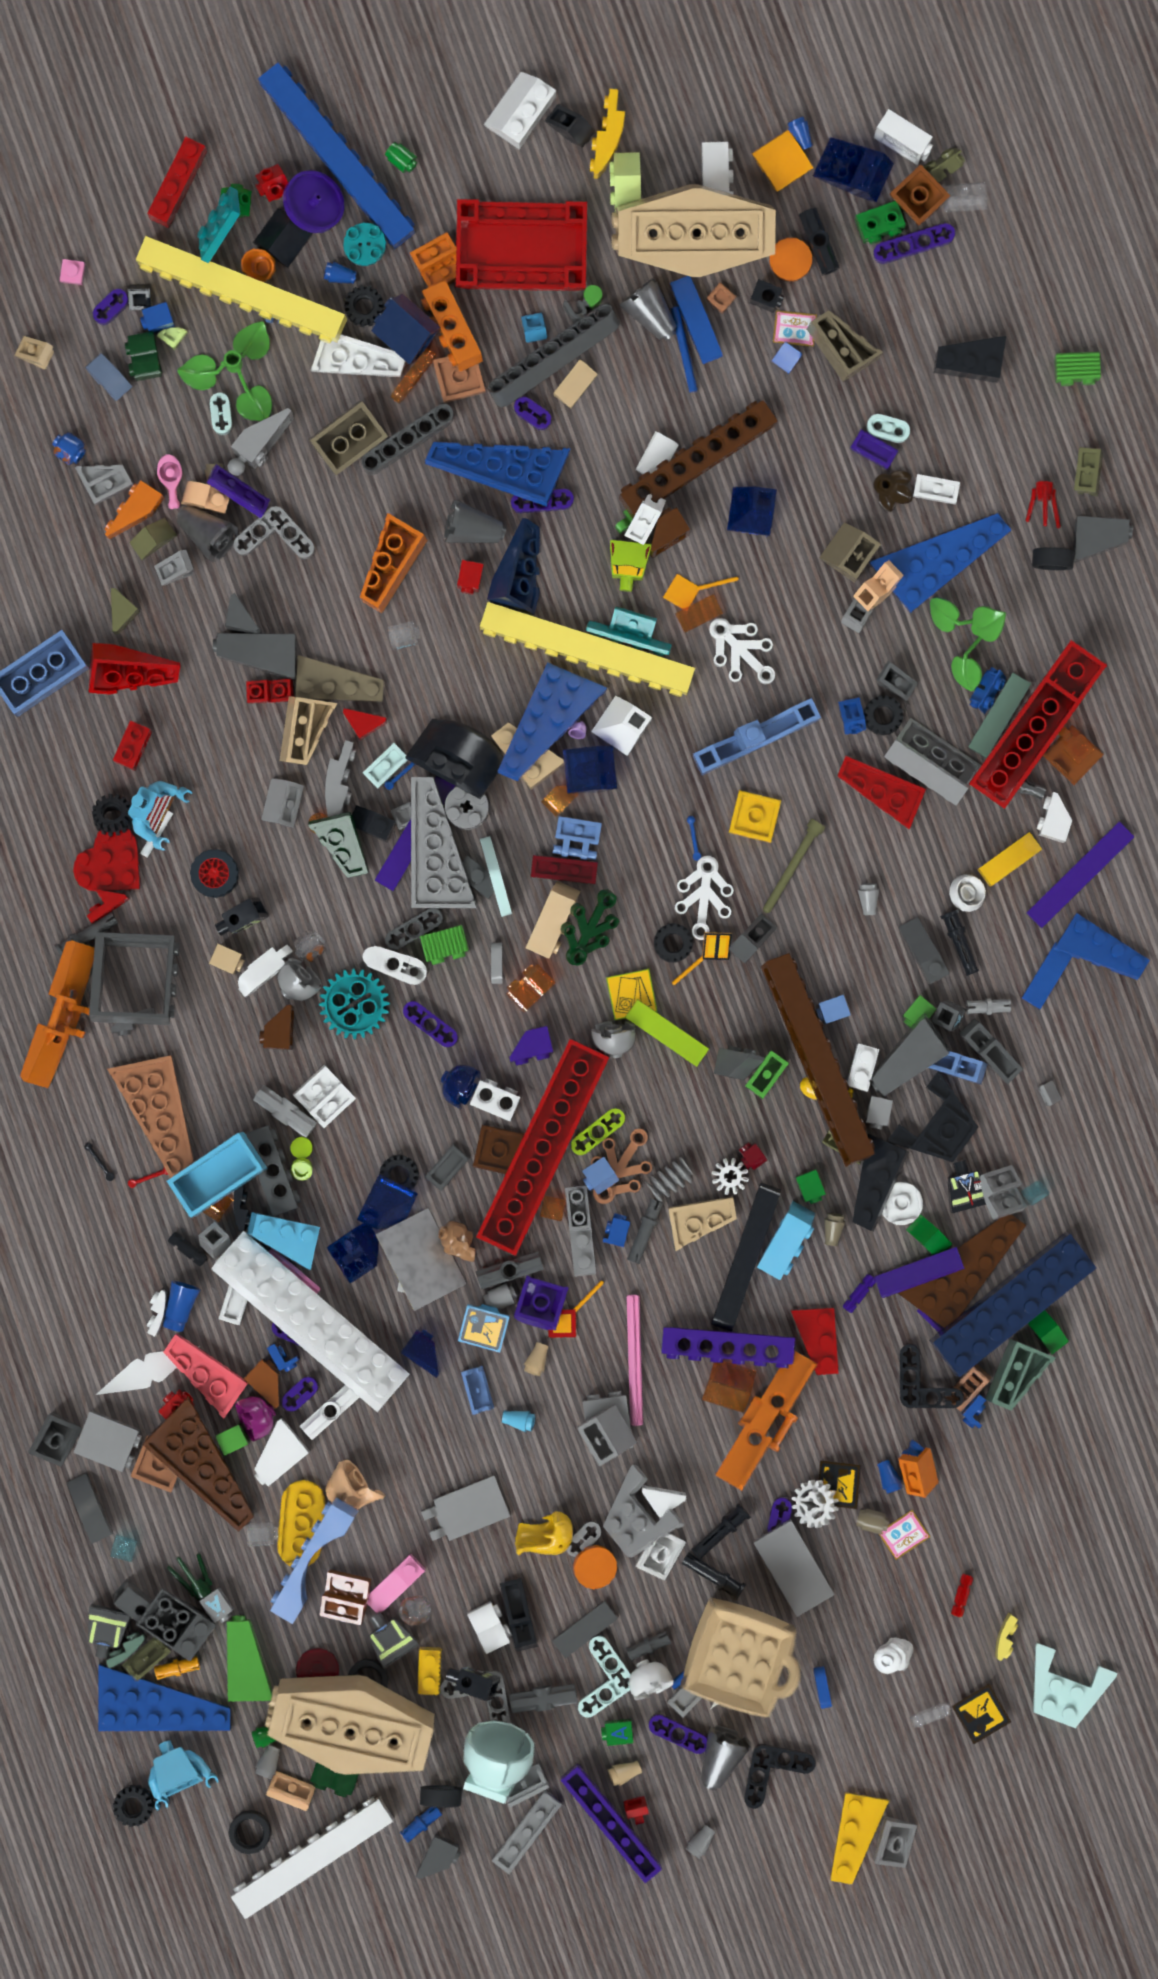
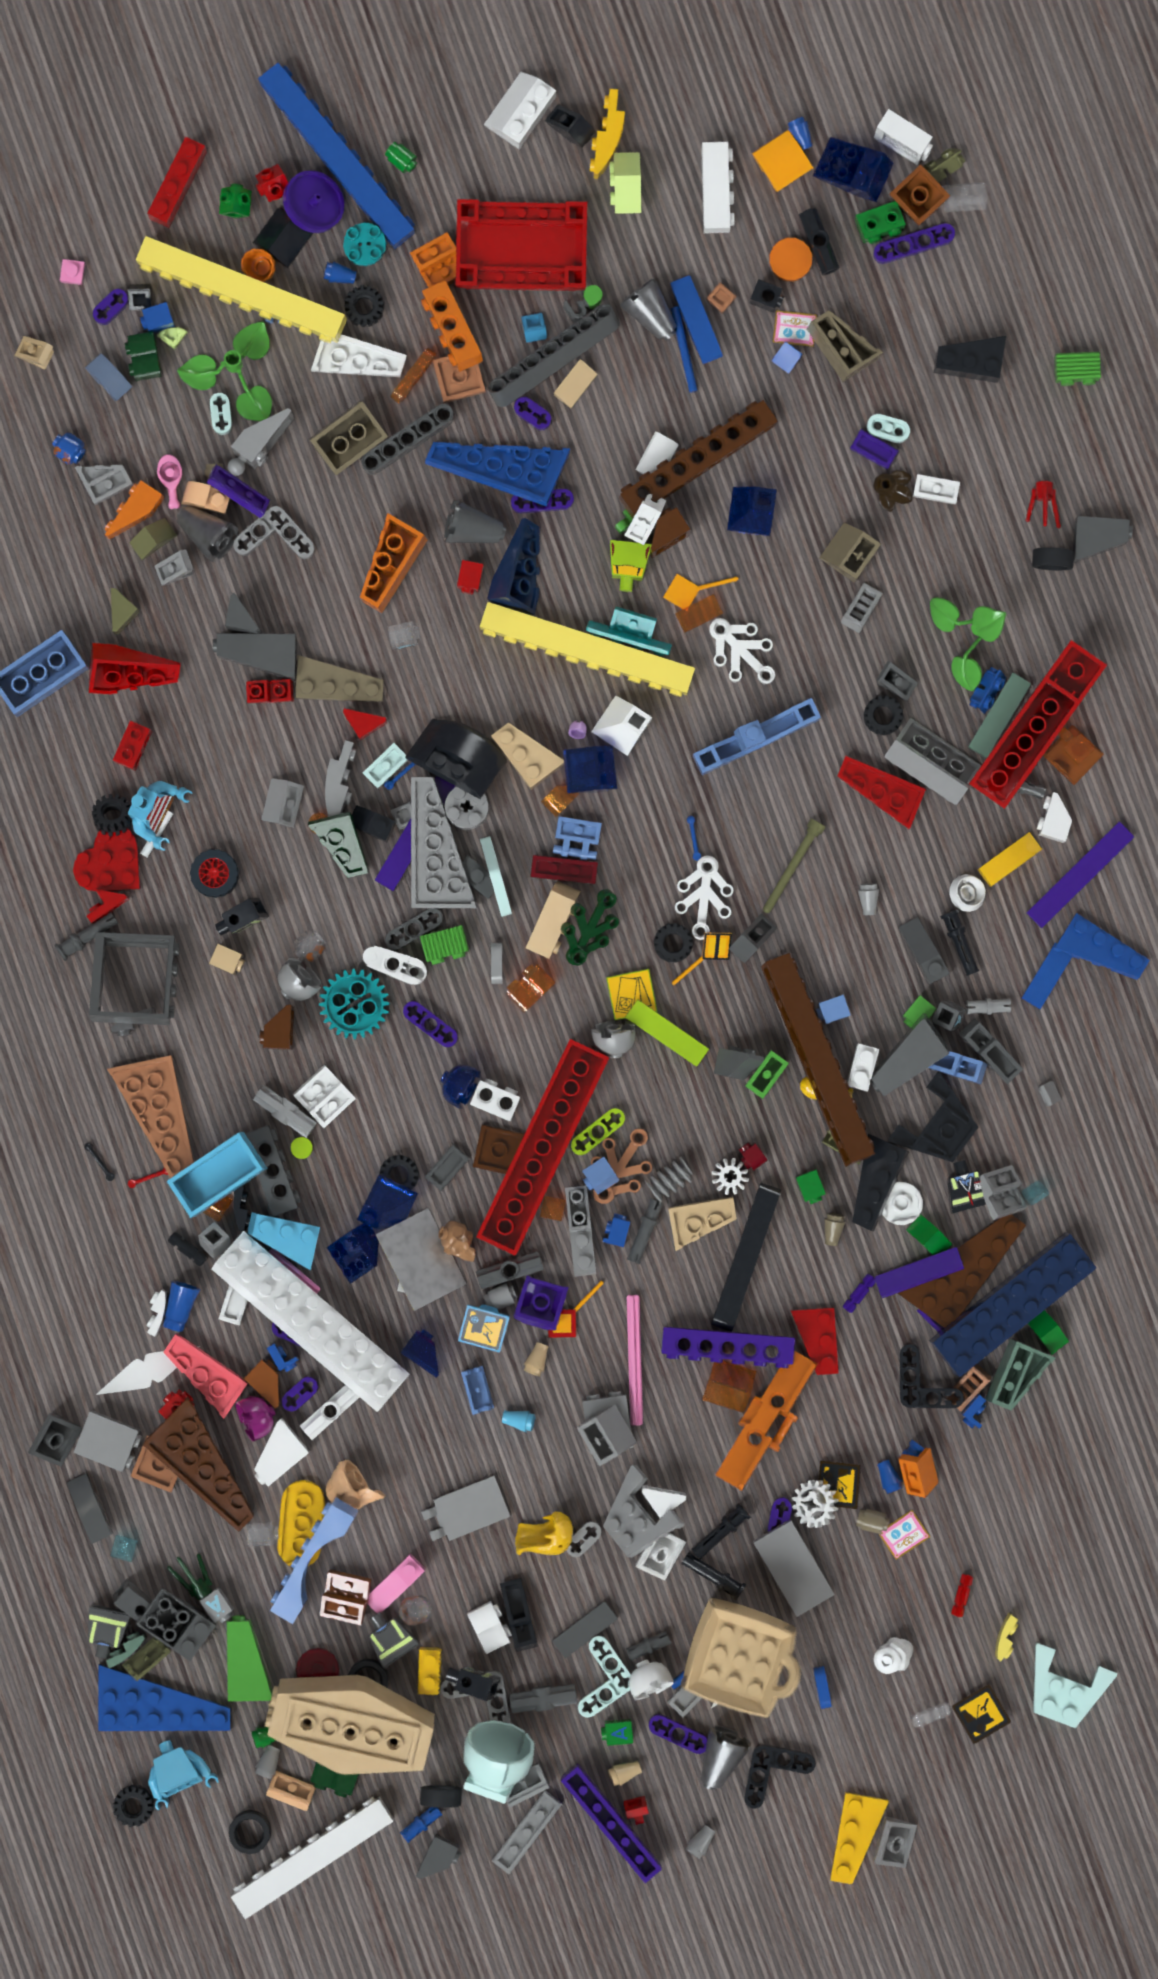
orange piece [20,940,95,1088] -> none
light orange pin [154,1656,200,1680] -> none
teal plate [197,187,240,263] -> none
bright green panel [216,1423,250,1456] -> none
white piece [238,944,293,998] -> none
tan wedge [280,696,337,765] -> none
lime tile [291,1158,313,1181] -> none
dark blue brick [371,294,441,365] -> none
blue wing [498,662,607,781] -> none
dark purple slope [509,1026,553,1066] -> none
orange tile [573,1545,617,1589] -> none
tan container [612,184,776,277] -> none
yellow tile [729,790,781,843] -> none
medium azure wedge [757,1201,816,1280] -> none
blue bracket [838,697,866,735] -> none
light nougat brick [853,560,904,611] -> none
light grey brick [865,1096,893,1130] -> none
blue wing [869,513,1011,613] -> none
olive hinge [1074,447,1103,497] -> none

